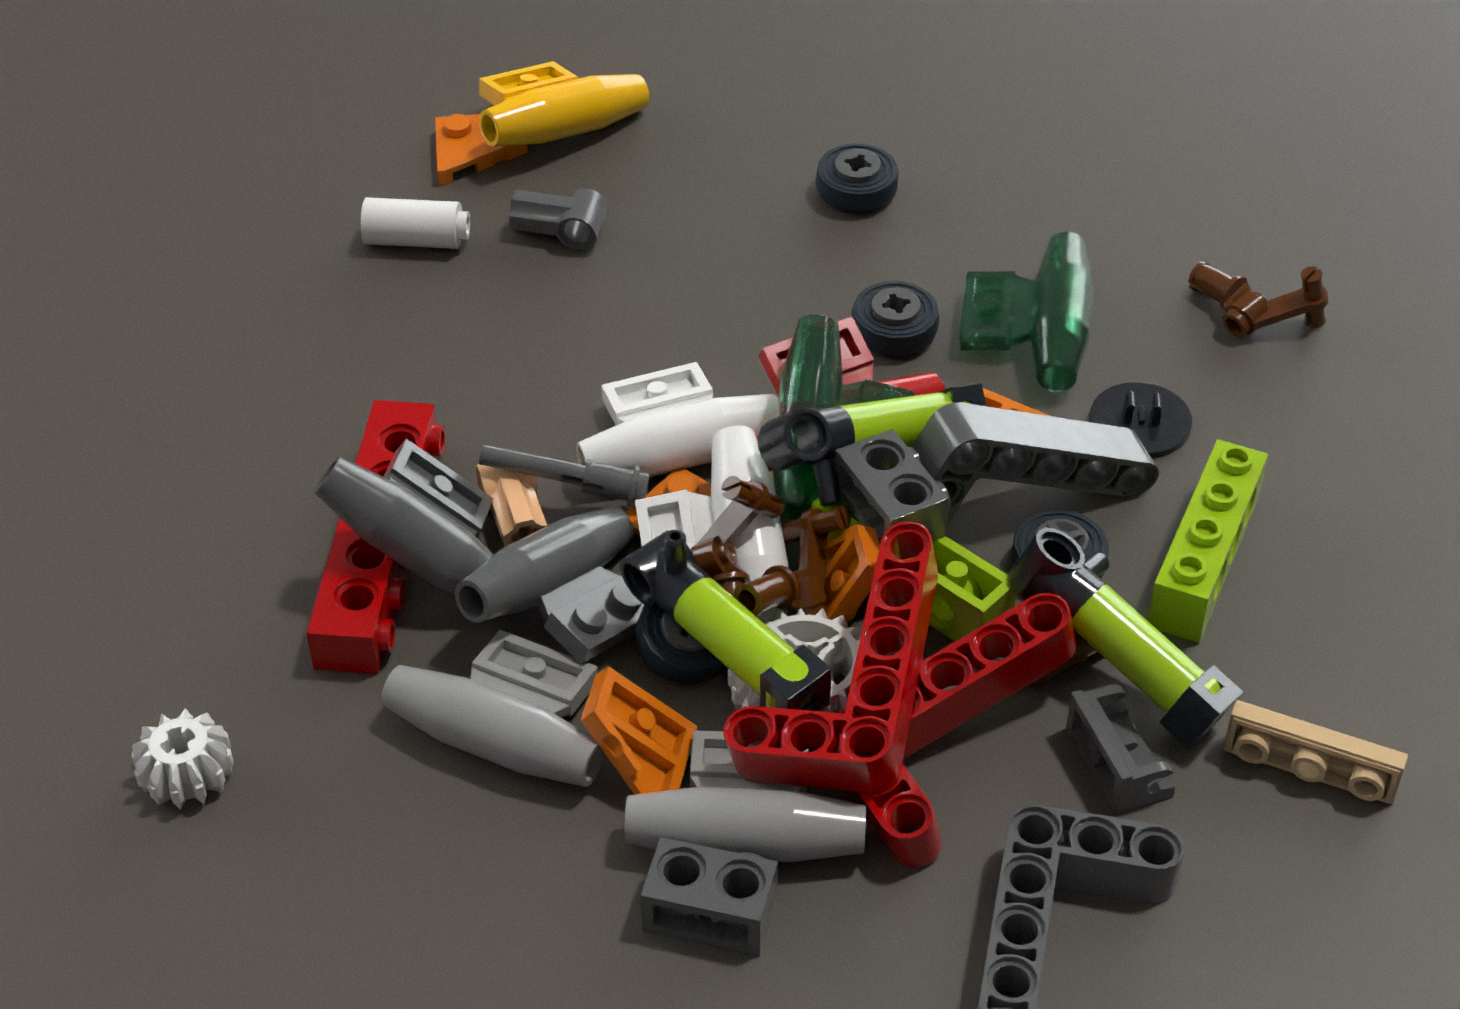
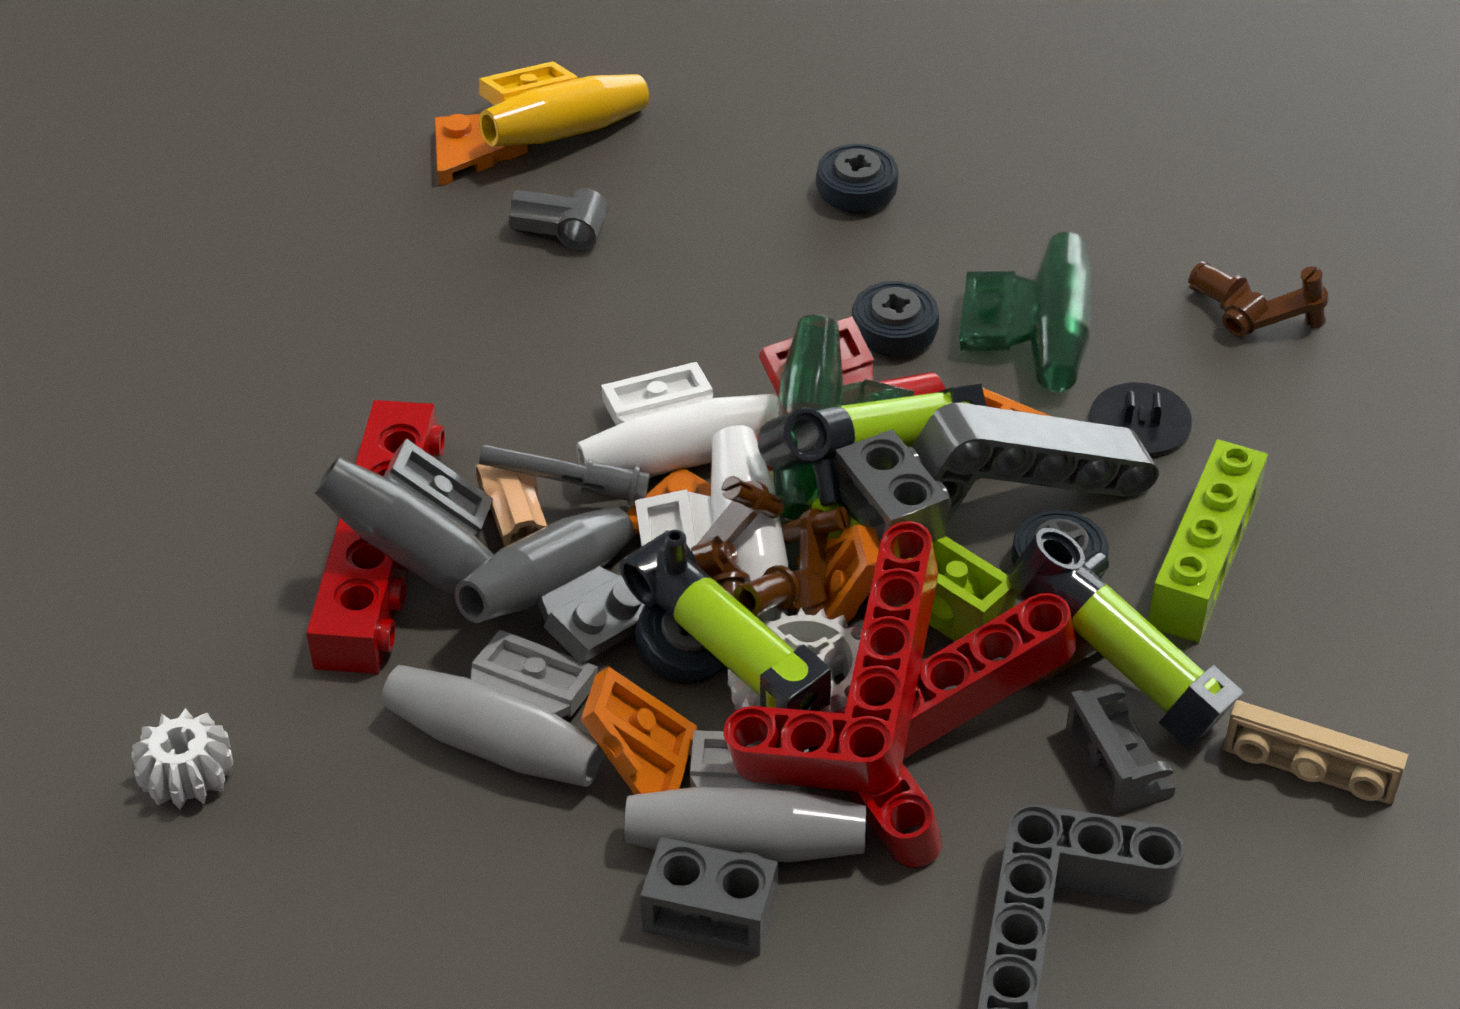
white brick [361,197,470,249] -> none

